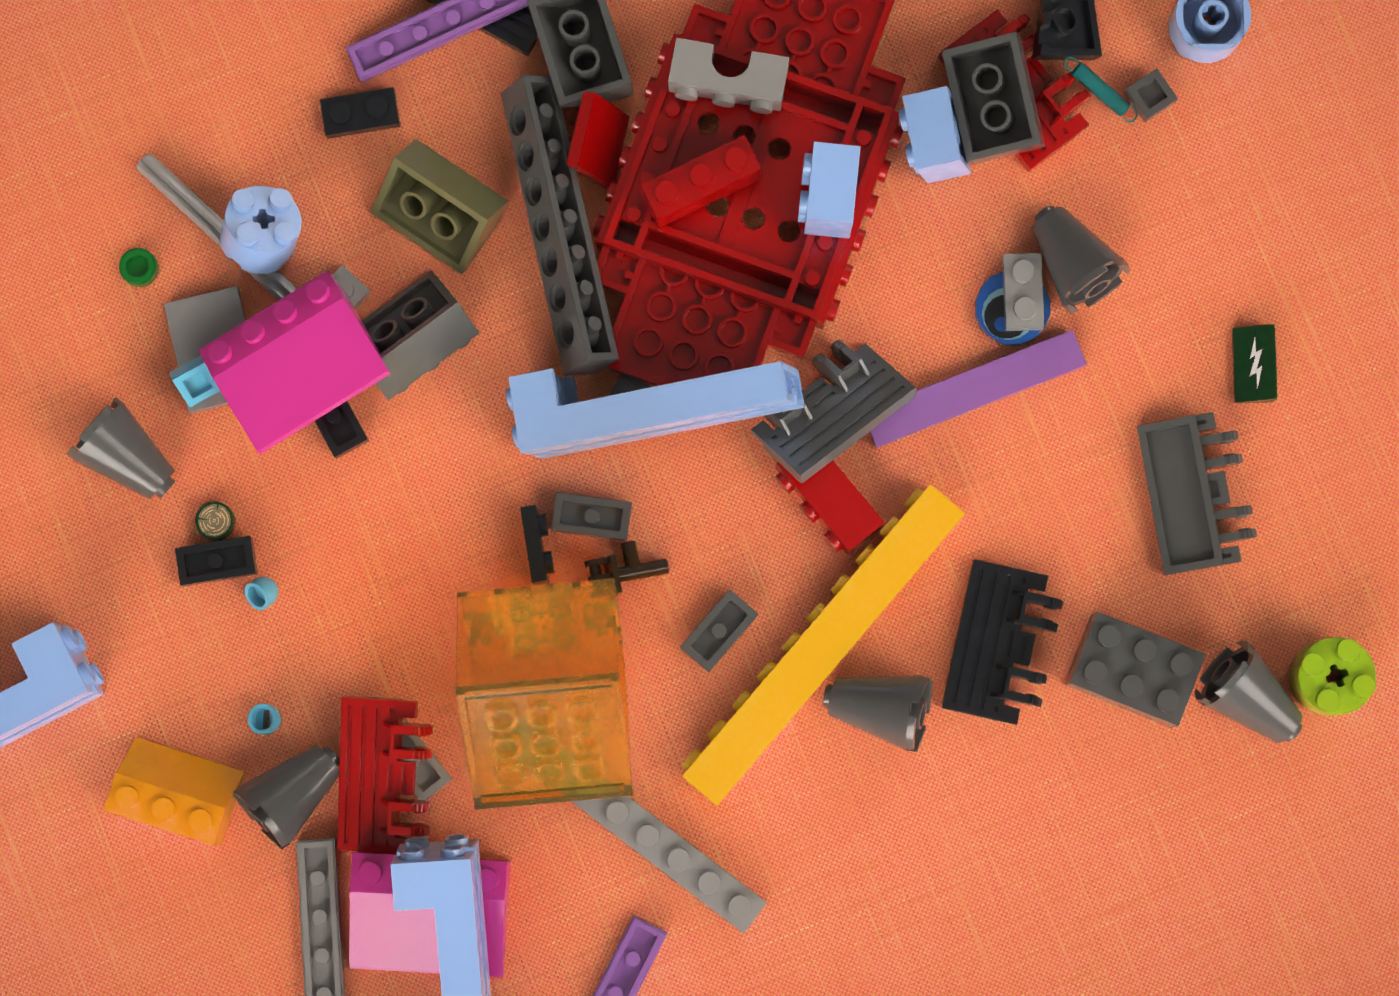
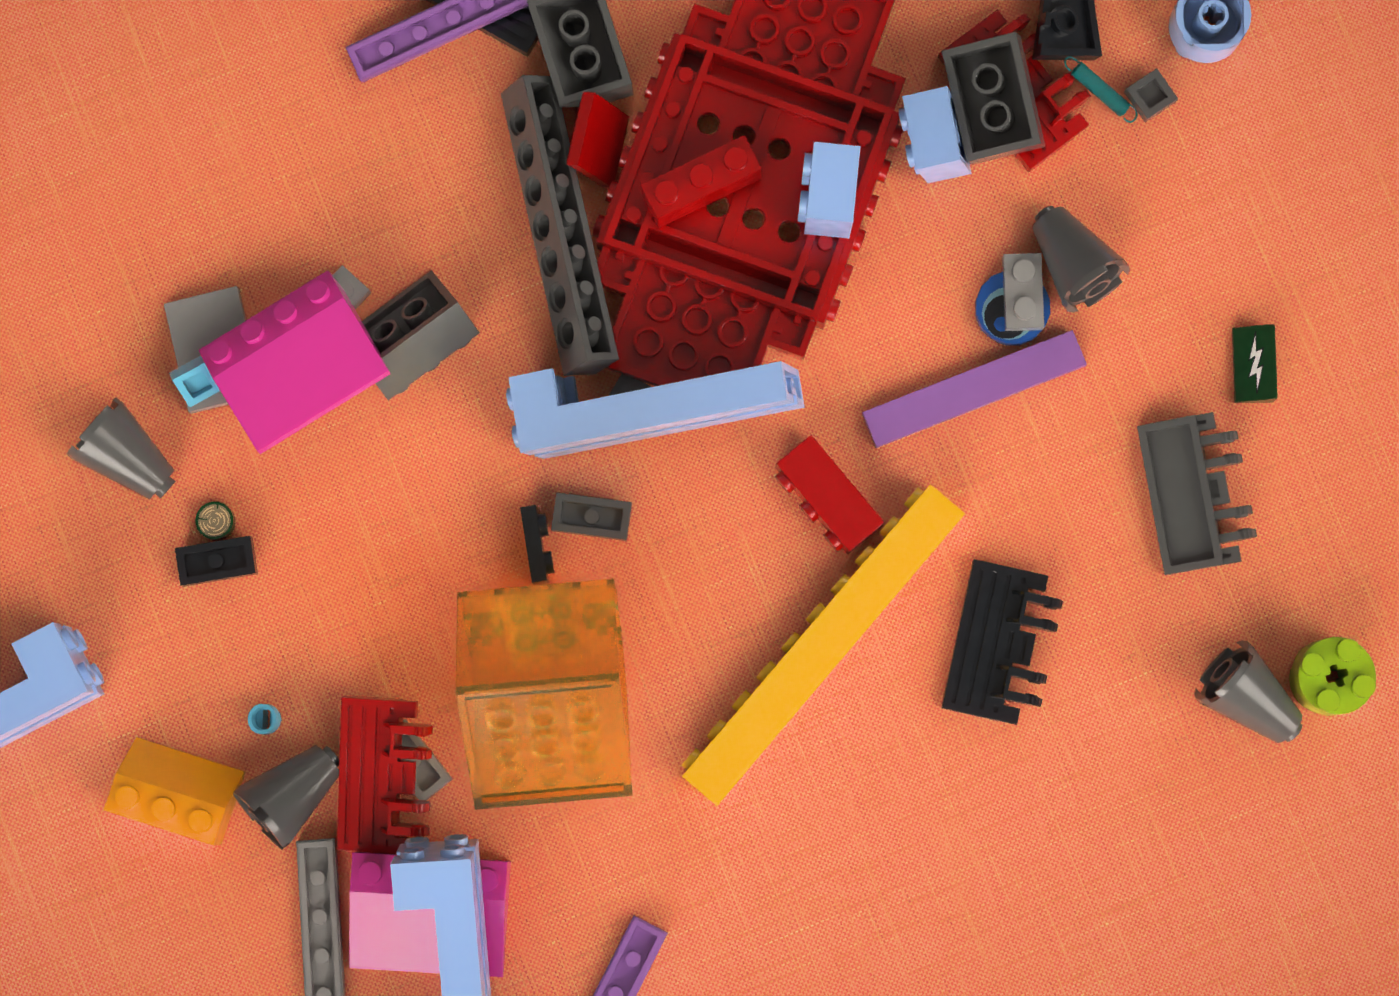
green tile [119,248,159,287] -> none
light grey axle [136,154,297,300] -> none
light blue brick [220,186,302,274] -> none
medium azure hinge [244,577,279,610] -> none
black plate [315,401,369,459] -> none
black plate [320,87,401,139] -> none
olive slope [371,139,508,274] -> none
light grey plate [500,716,767,934] -> none
dark brown arm [584,541,669,599] -> none
light grey arch [668,38,789,114] -> none
dark grey plate [680,589,758,673] -> none
dark grey hinge [751,340,916,484] -> none
dark grey cone [823,675,932,752] -> none
dark grey brick [1064,612,1206,728] -> none

